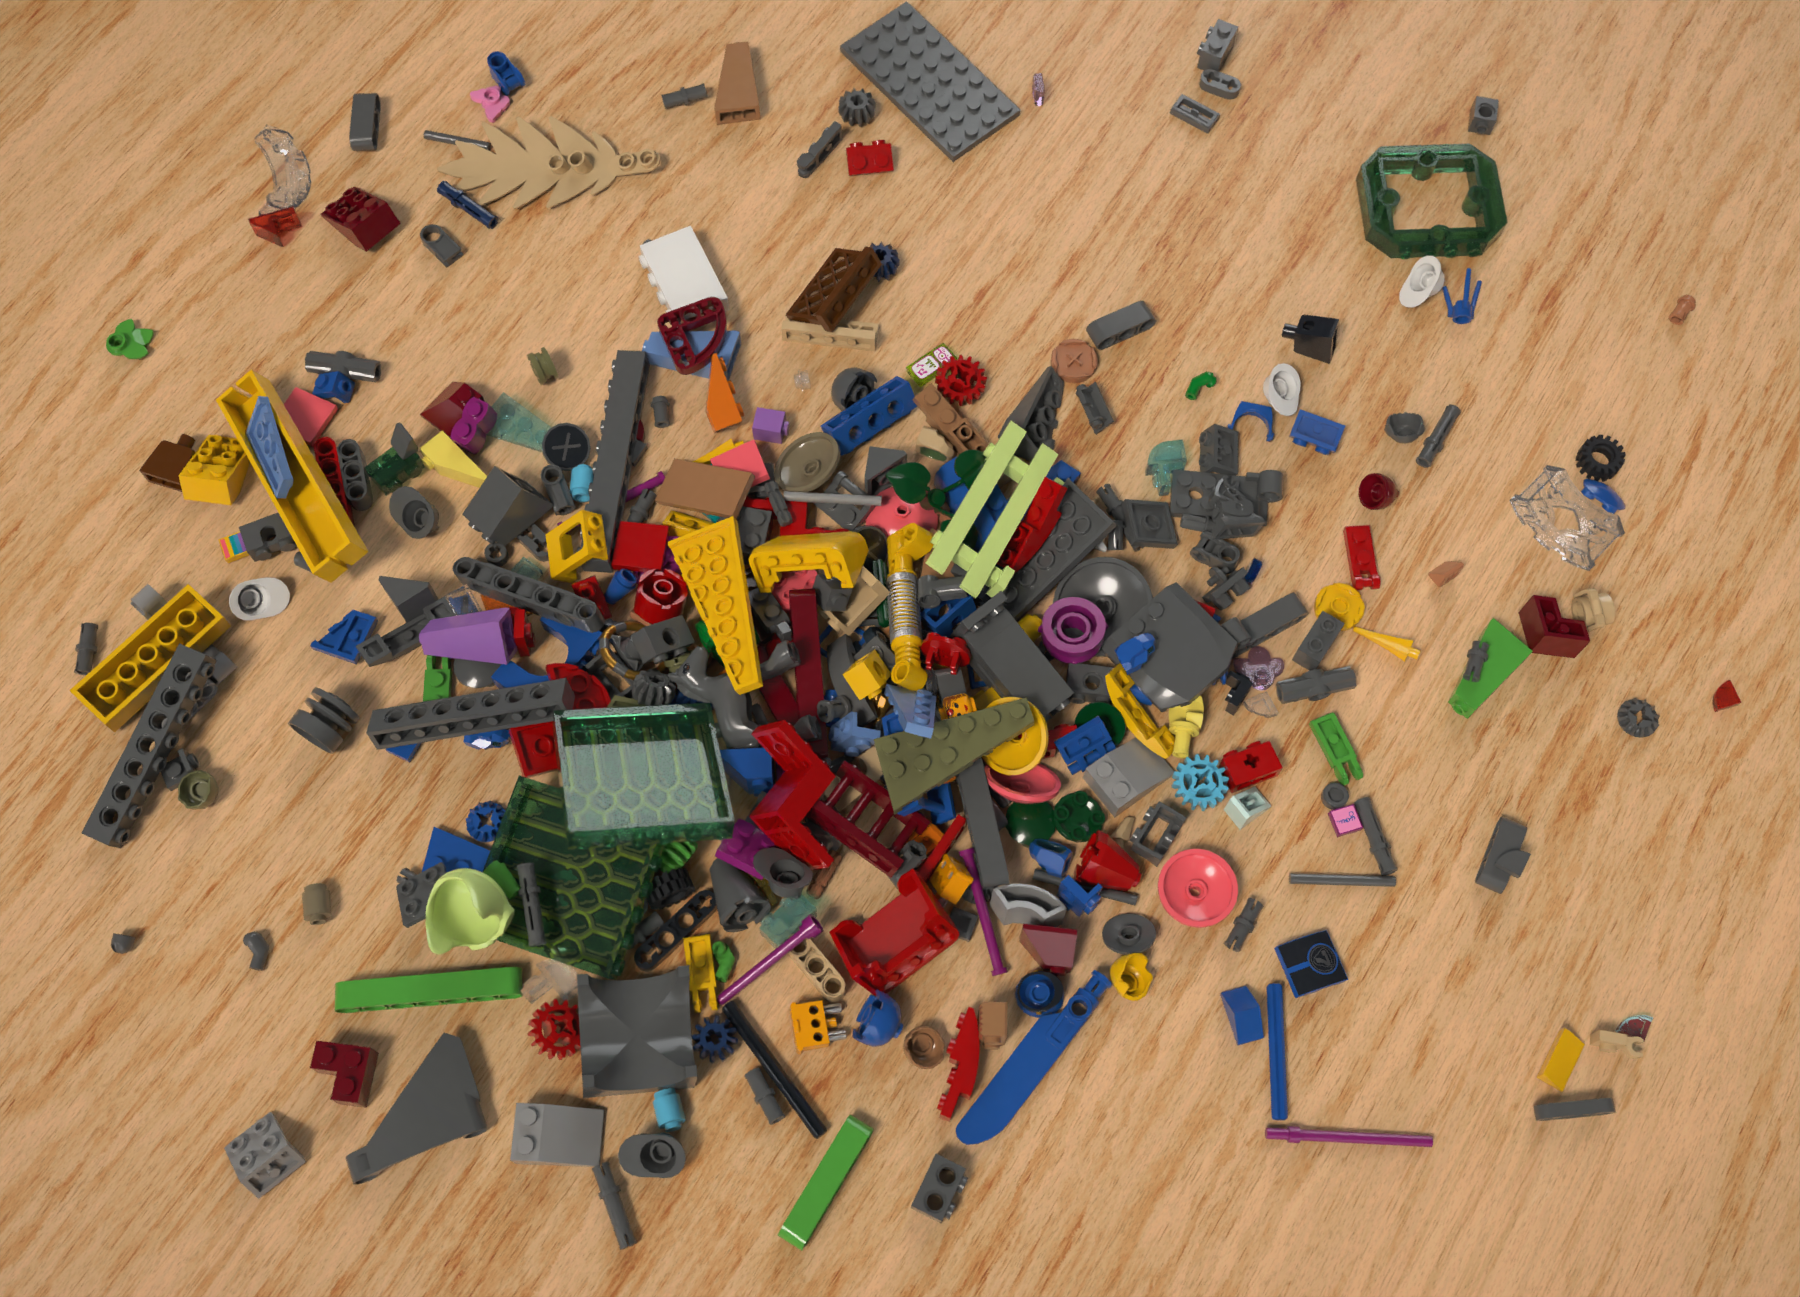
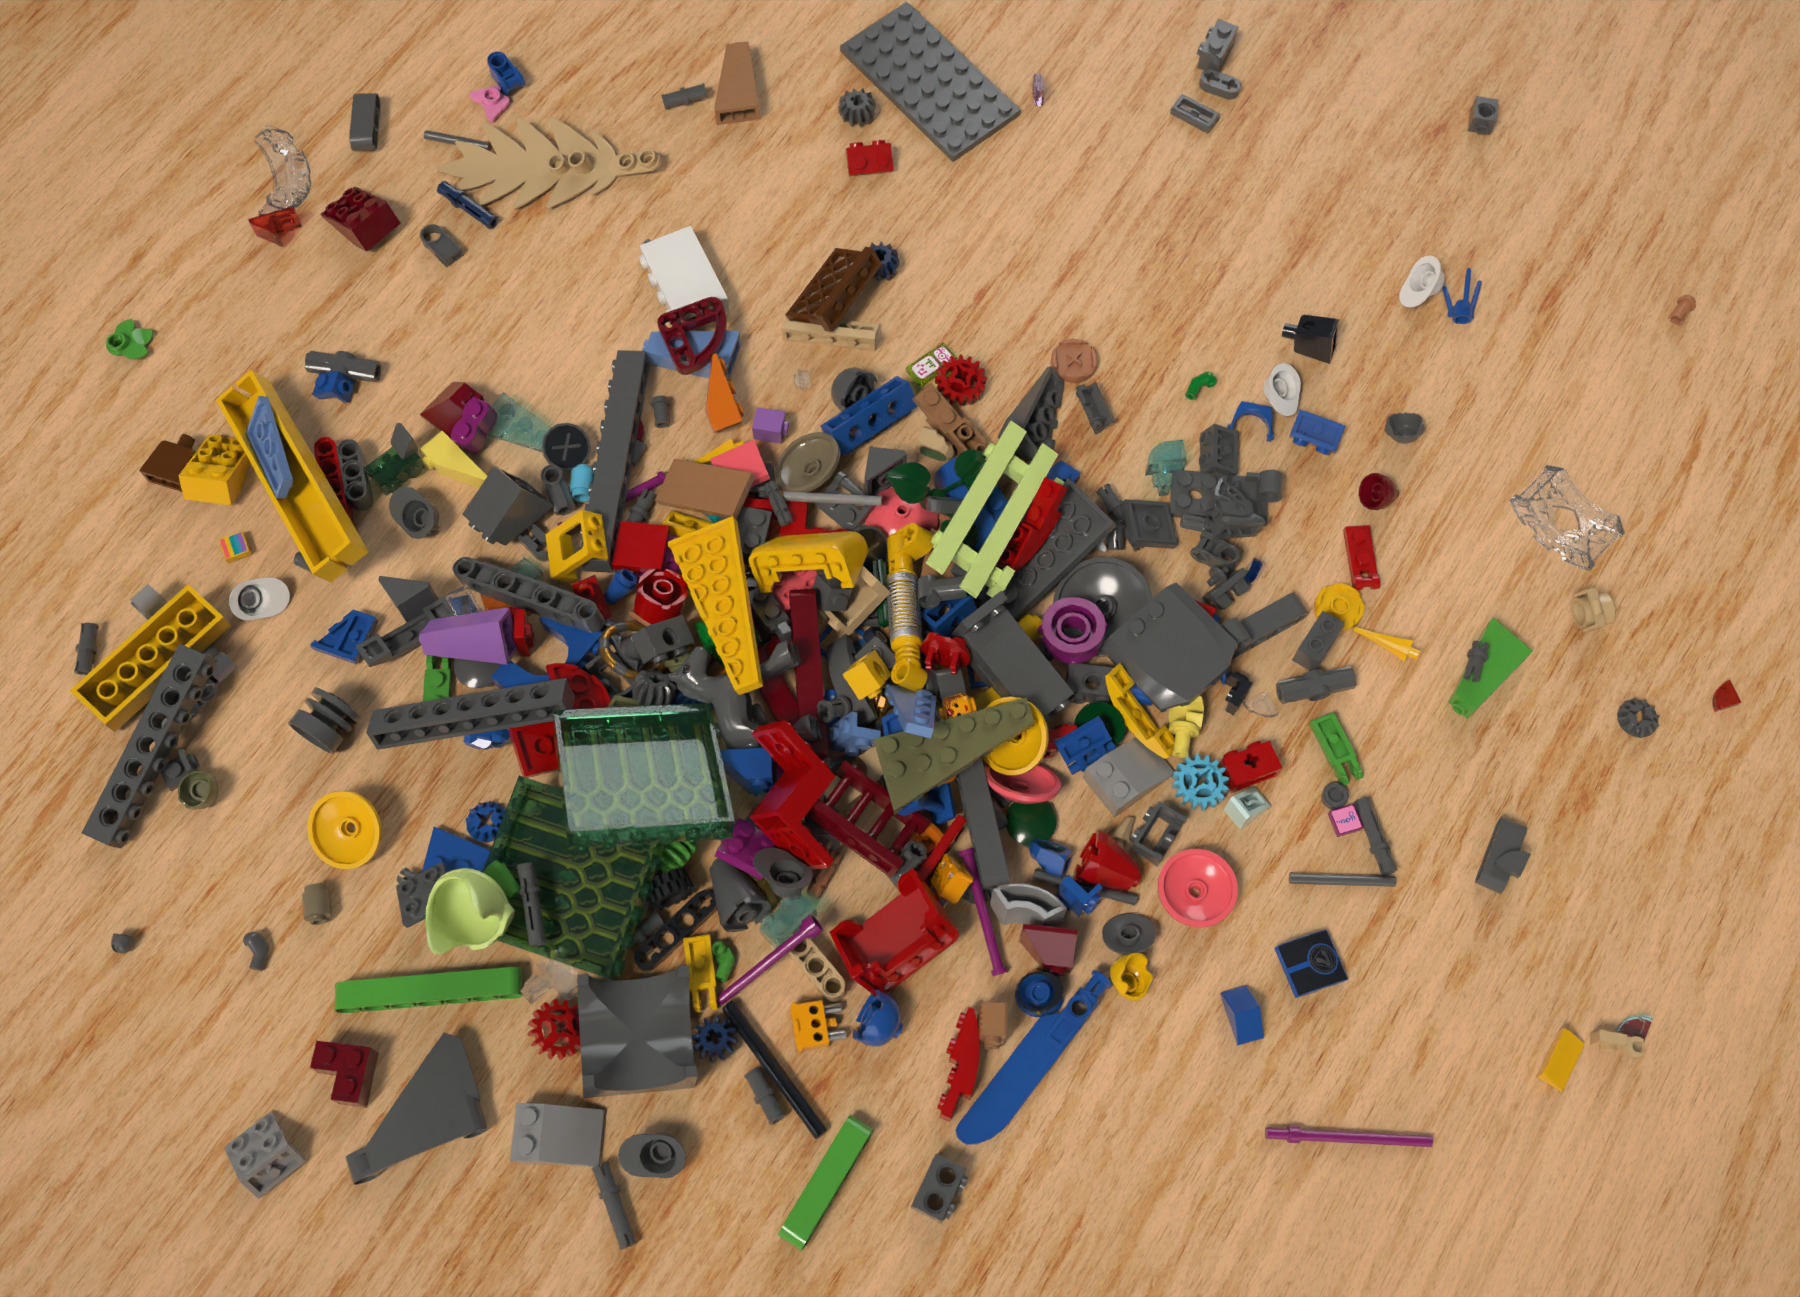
dark grey brick [239,513,297,562] -> none
coral tile [284,387,338,447] -> none
blue tile [386,743,421,763] -> none
dark grey bush [484,542,509,567] -> none
olive wheel [527,347,559,385] -> none
medium azure brick [653,1088,686,1132] -> none
dark grey hinge [797,121,842,178] -> none
medium nougat hair [903,1026,945,1069] -> none
dark grey tile [950,906,978,942] -> none
dark green dish [1053,791,1105,842] -> none
dark grey beam [1086,301,1156,350] -> none
blue rock [1114,633,1156,675] -> none
dark grey pin [1224,898,1264,952] -> none
plate [1233,646,1284,690] -> none
blue axle [1267,983,1288,1121] -> none
clear green panel [1356,143,1507,259] -> none
dark grey pin [1416,404,1461,468] -> none
nougat slope [1428,561,1464,587] -> none
dark red brick [1518,595,1590,658] -> none
dark grey beam [1533,1098,1616,1121] -> none
black tyre [1575,435,1626,482] -> none
blue dish [1581,479,1625,514] -> none
none -> yellow dish [307,791,382,869]
none -> dark grey beam [925,496,963,514]

